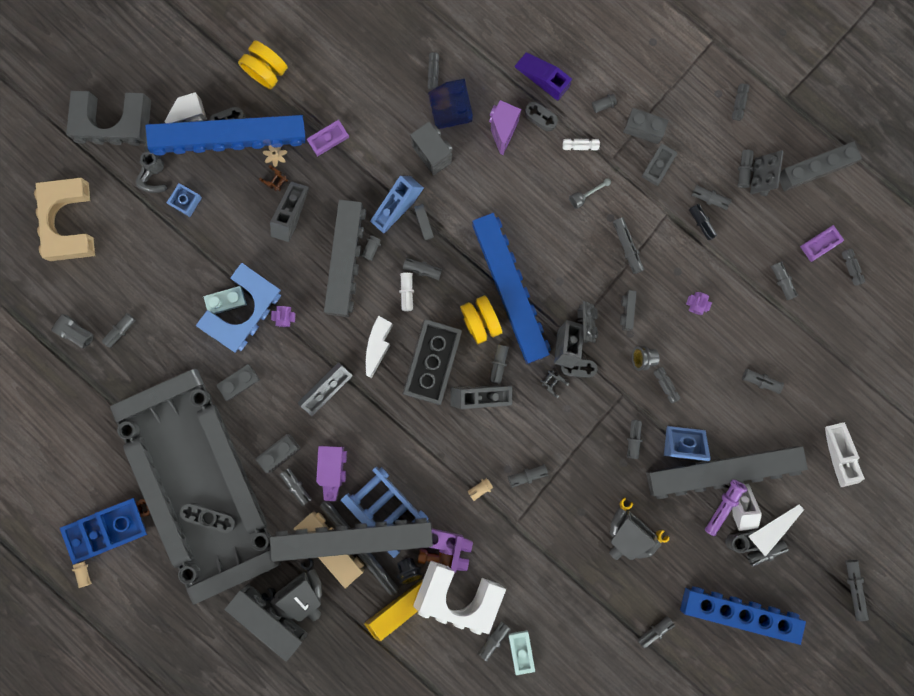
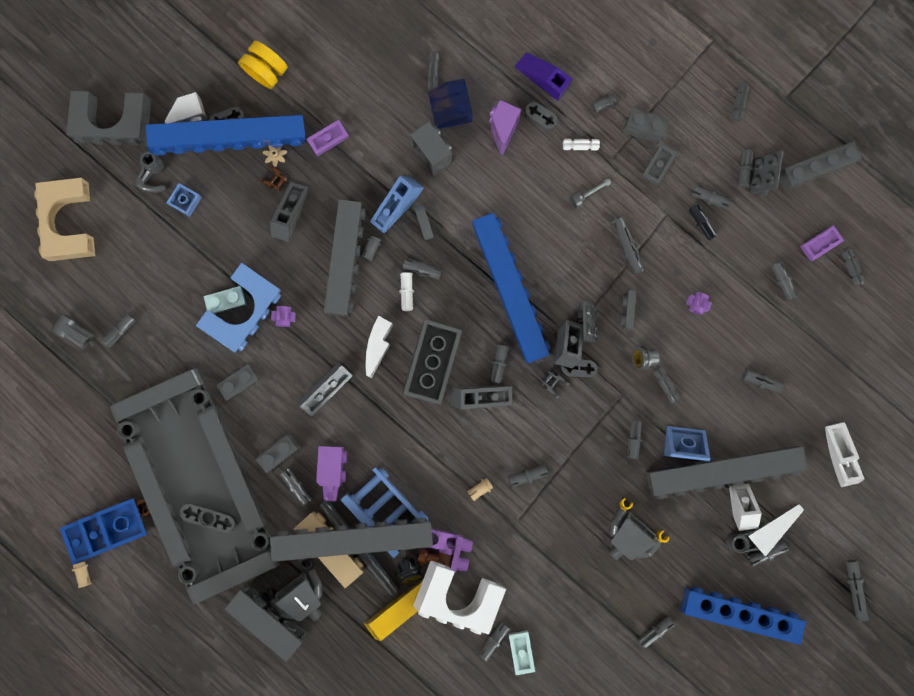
yellow wheel [460,295,502,345] -> none
medium lavender pin [705,480,748,536] -> none

